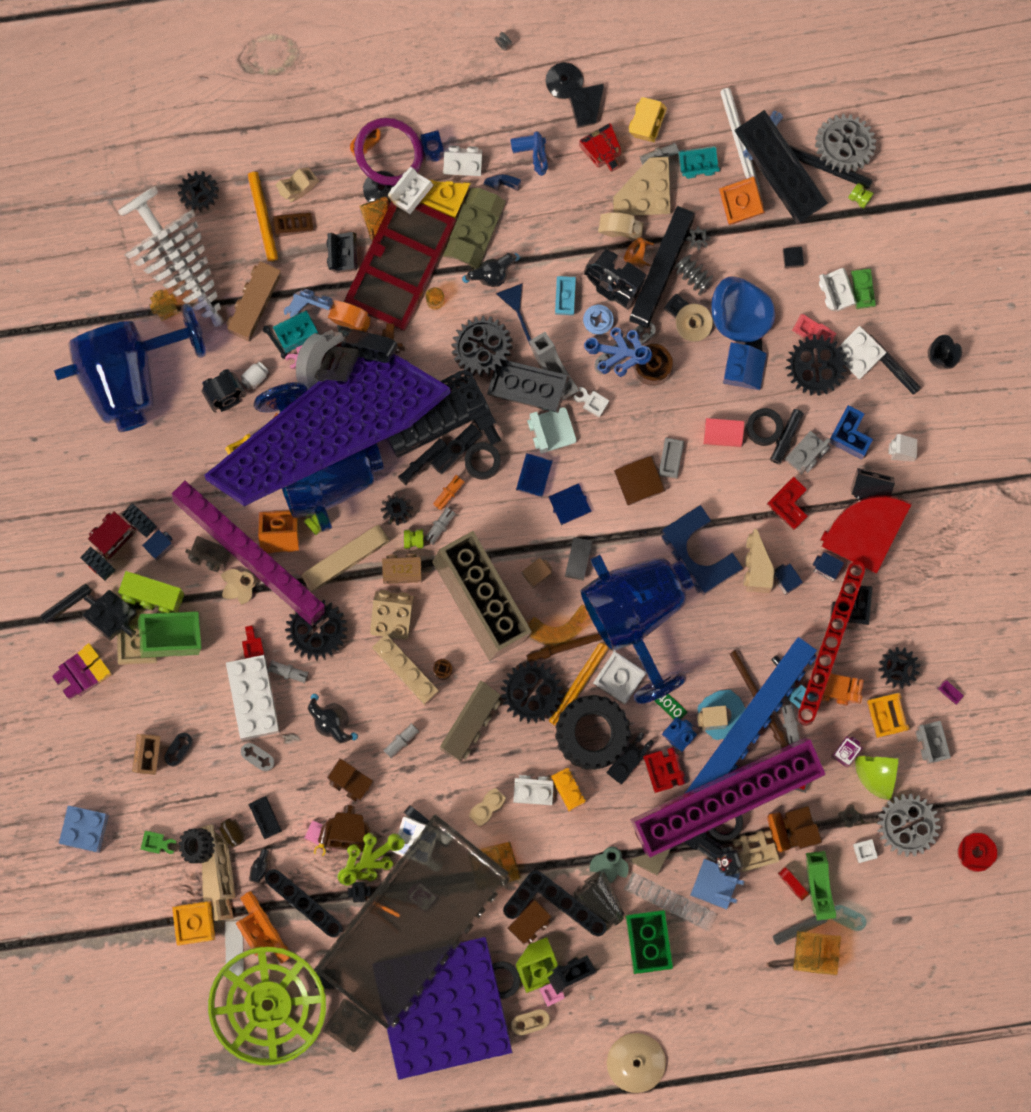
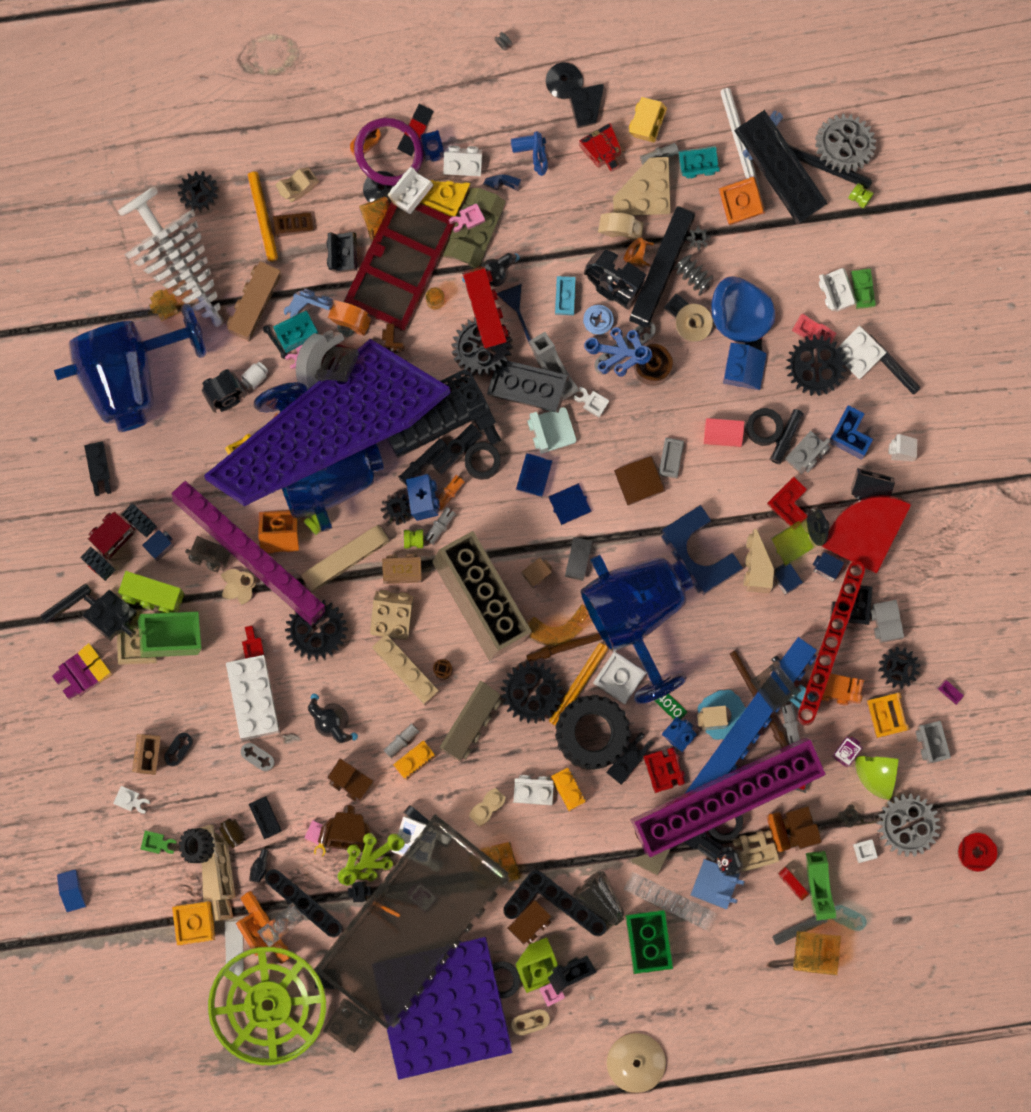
medium blue brick [59,805,109,853] -> none
light grey pin [268,660,309,684] -> none
black beam [341,329,398,363] -> none
sand green plate [589,847,629,885] -> none
black plate [782,247,804,269] -> none
black helmet [928,335,962,369] -> none
none -> blue slope [57,869,86,912]
none -> black hinge [84,441,112,497]
none -> white plate [113,786,151,814]
none -> clear brick [257,903,305,947]
none -> light orange brick [393,740,435,780]
none -> black sticker [397,103,434,157]
none -> blue brick [406,474,440,521]
none -> bright pink plate [449,203,485,232]
none -> red wedge [462,266,508,348]
none -> clear smoke plate [750,660,801,712]
none -> clear neon green piece [771,521,814,565]
none -> black dish [807,508,829,546]
none -> light grey brick [870,600,904,643]

